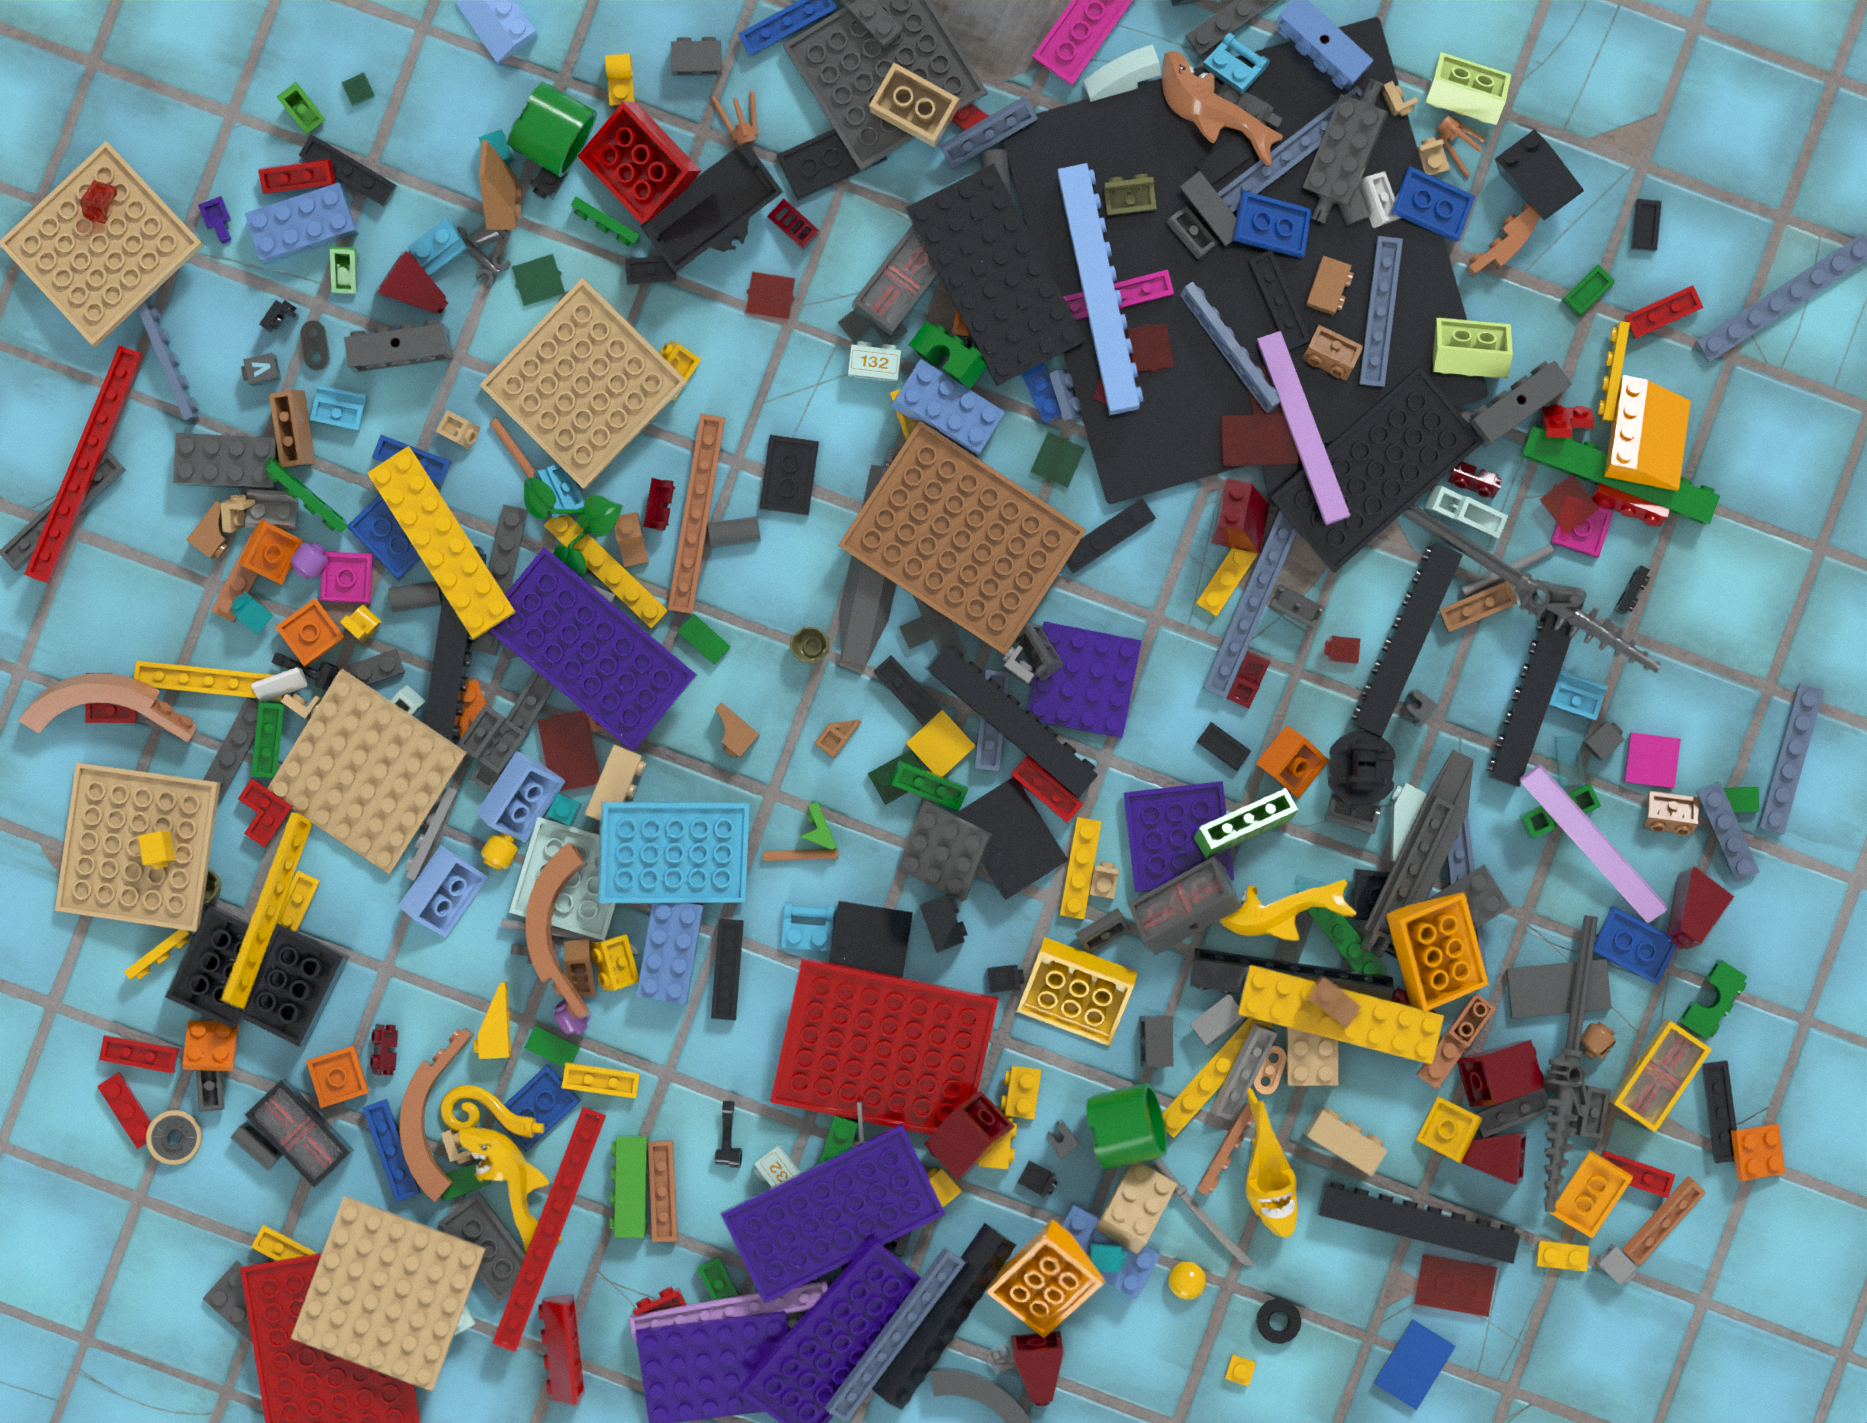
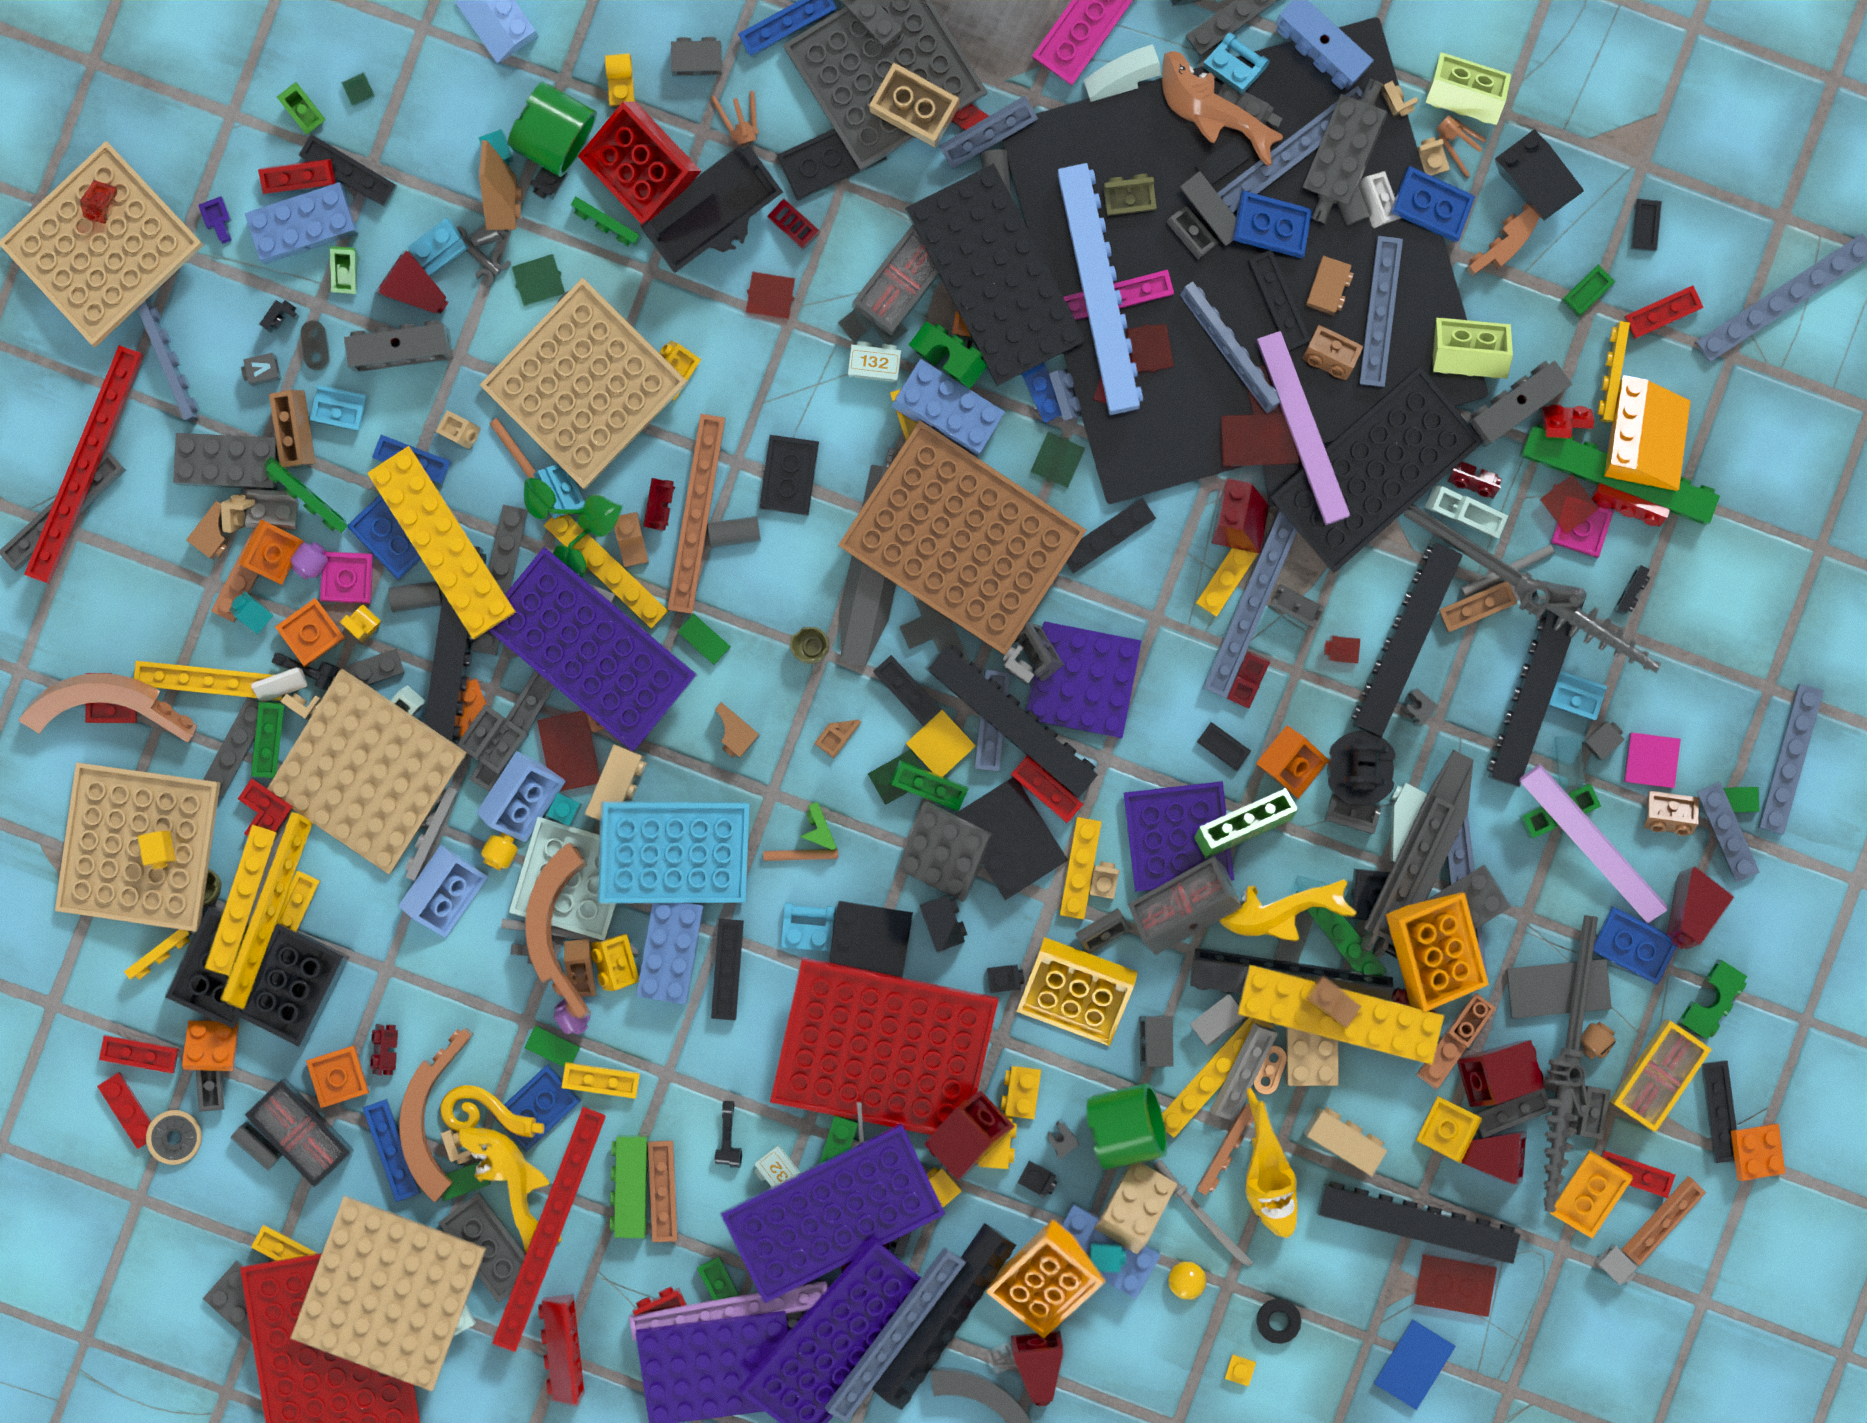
yellow slope [474,981,511,1059] -> none
black plate [625,256,677,285] -> none
yellow plate [1536,1240,1589,1272] -> none
none -> yellow plate [204,825,276,976]

